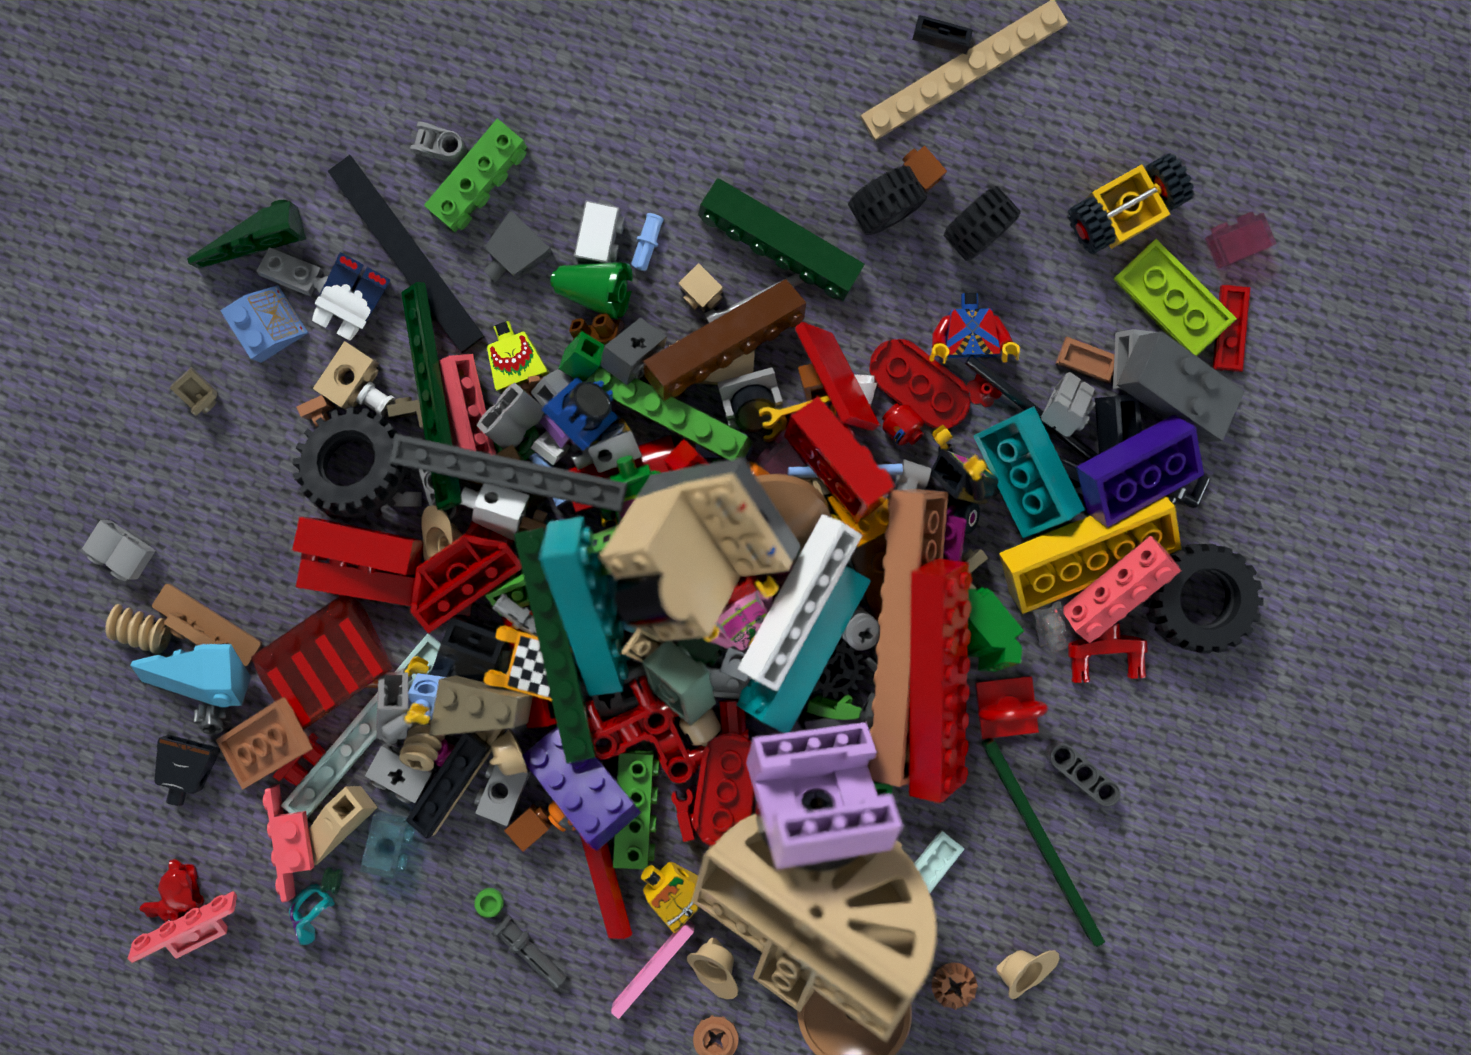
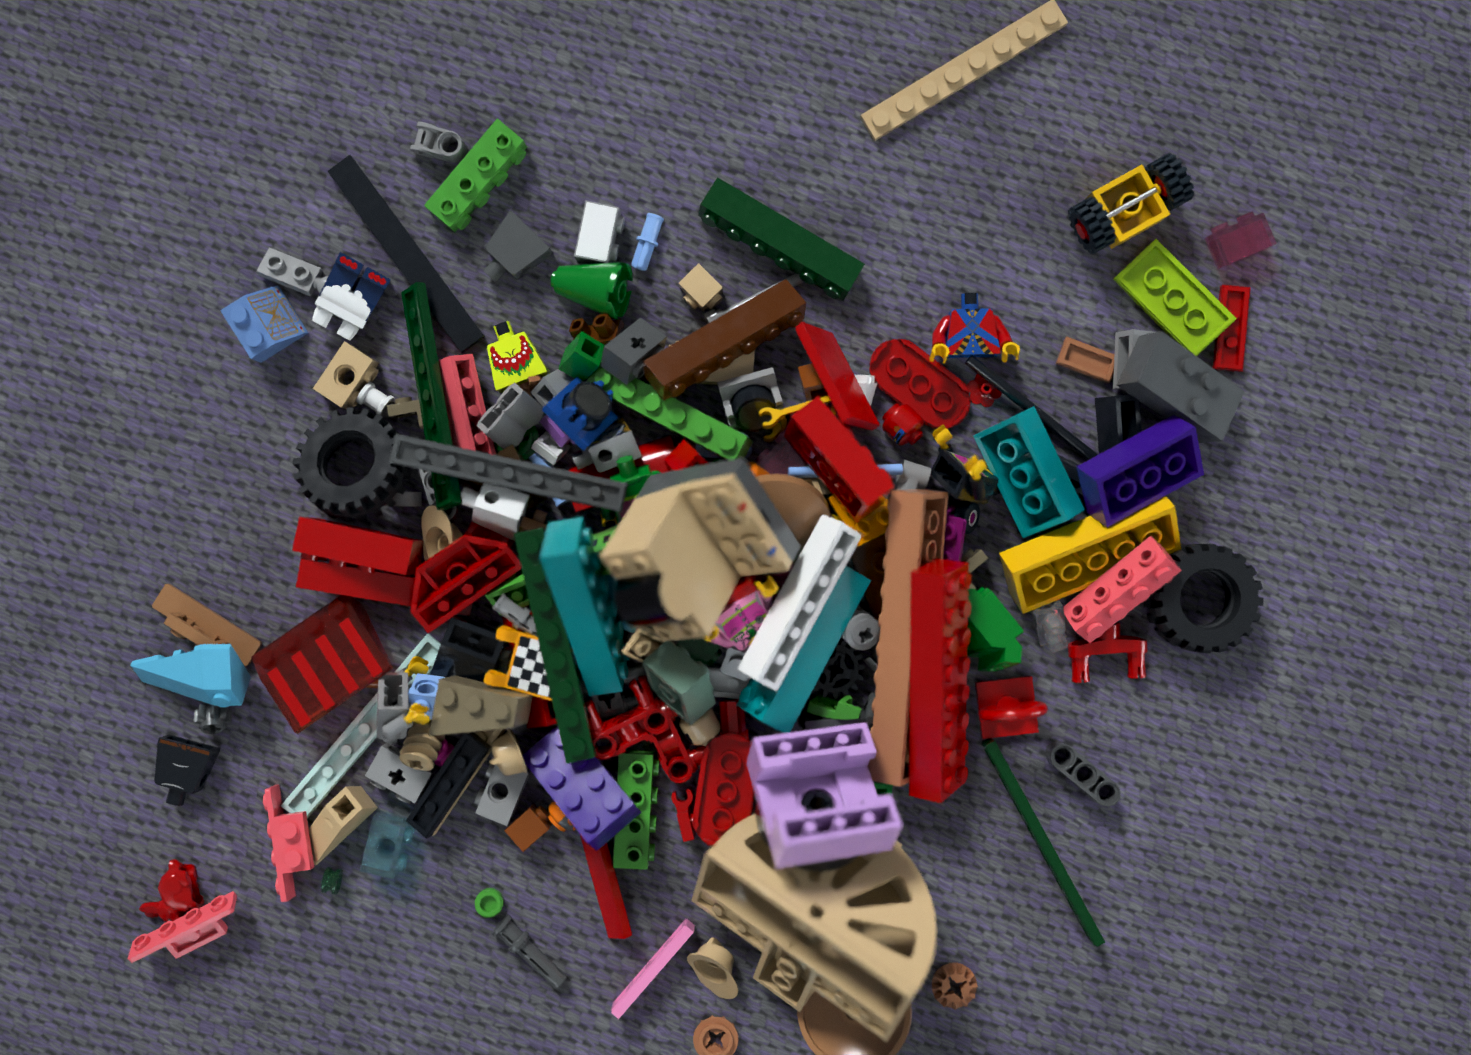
light grey brick [82,520,156,581] -> none
tan piece [105,604,172,655] -> none
dark tan bracket [170,367,217,416] -> none
dark green wedge [187,200,306,269] -> none
nougat plate [216,697,313,790] -> none
red hips [273,732,326,786] -> none
teal piece [289,884,335,945] -> none
nougat tile [297,395,334,427] -> none
yellow torso [641,862,700,933] -> none
black tyre [848,166,927,235] -> none
dark orange brick [902,145,947,193] -> none
black tile [912,15,973,55] -> none
light aqua plate [914,830,964,894] -> none
black tyre [943,186,1021,261] -> none
tan piece [996,950,1060,1000] -> none
light grey brick [1041,372,1096,437] -> none
black plate [1166,475,1211,508] -> none

